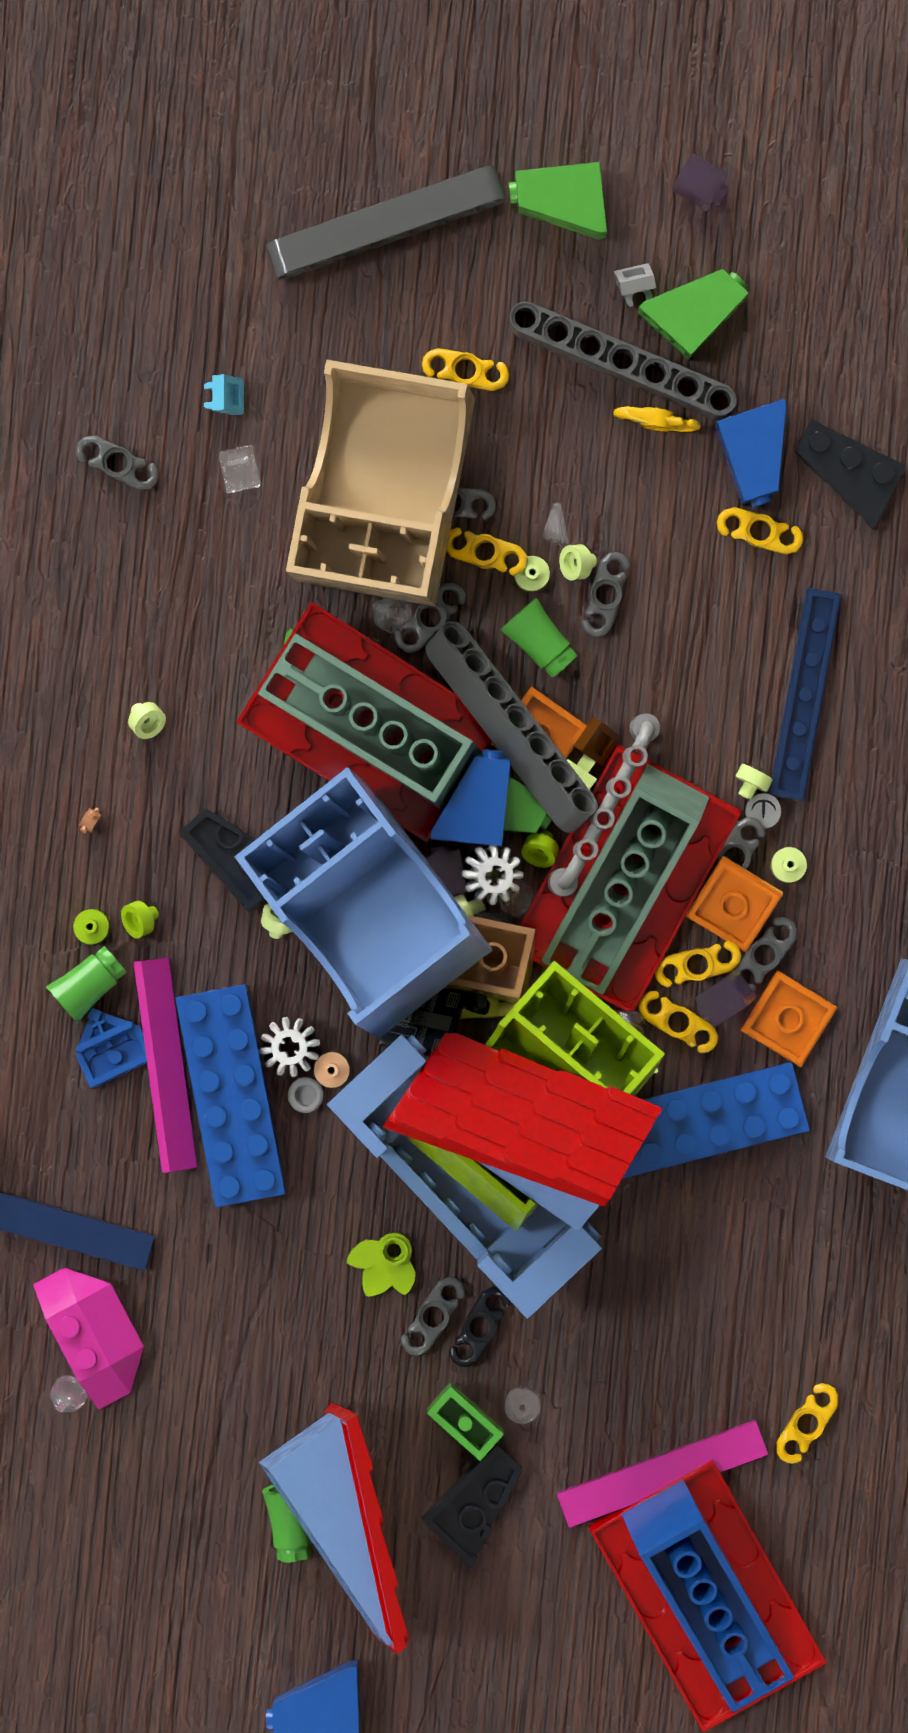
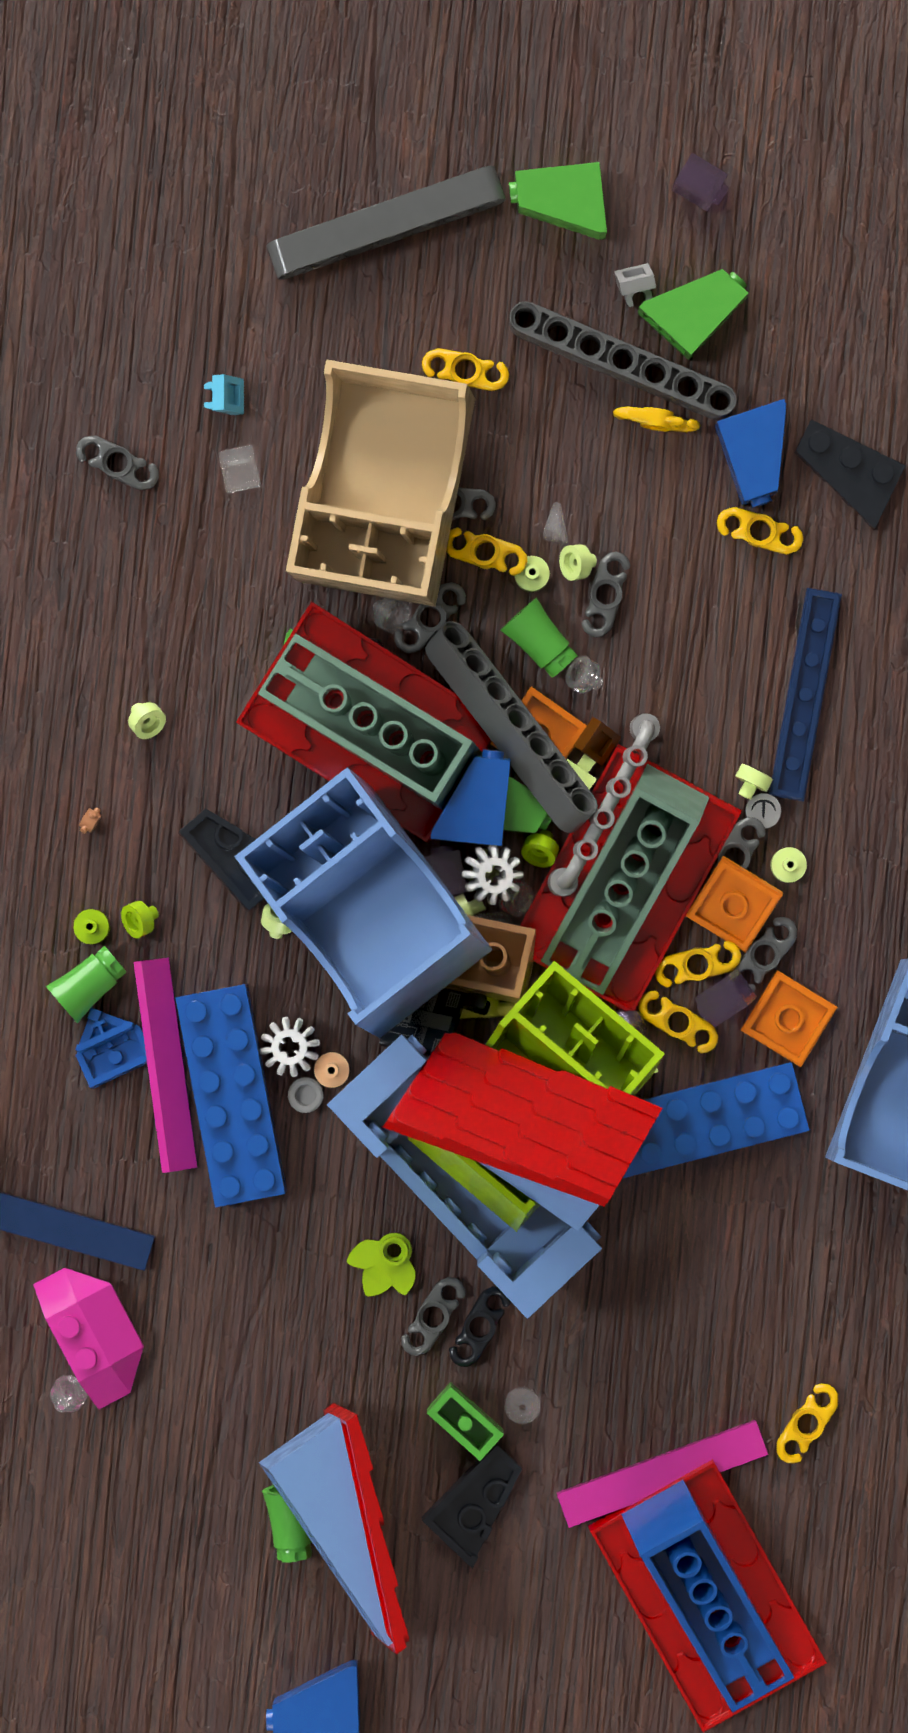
none -> clear tile [566,656,603,694]

